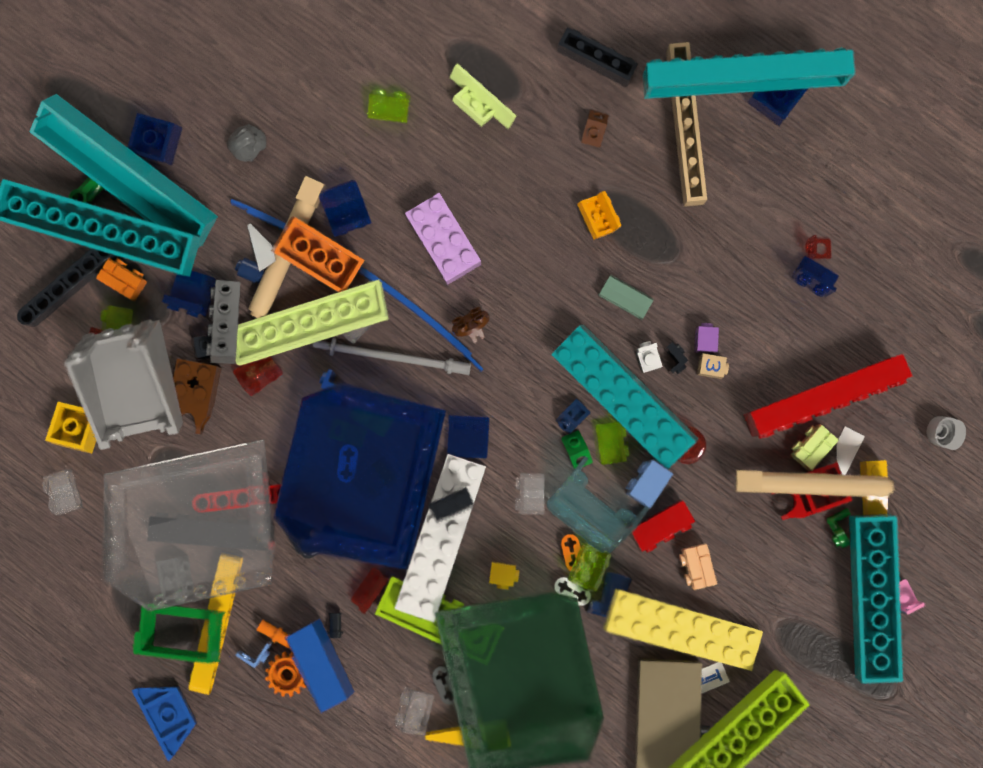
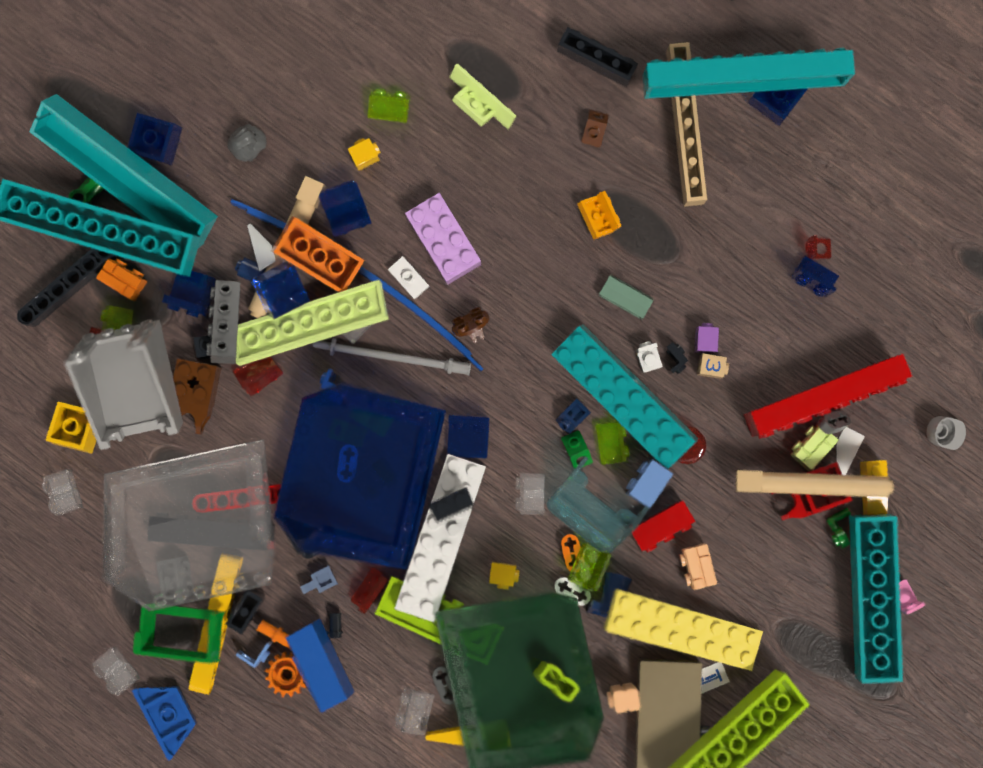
none -> clear brick [92,647,140,696]
none -> black brick [225,586,266,634]
none -> clear blue brick [251,261,310,320]
none -> sand blue plate [300,566,338,594]
none -> yellow brick [348,138,380,171]
none -> white plate [388,256,429,300]
none -> lime brick [533,661,579,702]
none -> light nougat brick [606,683,640,713]
none -> dark grey beam [818,410,851,434]

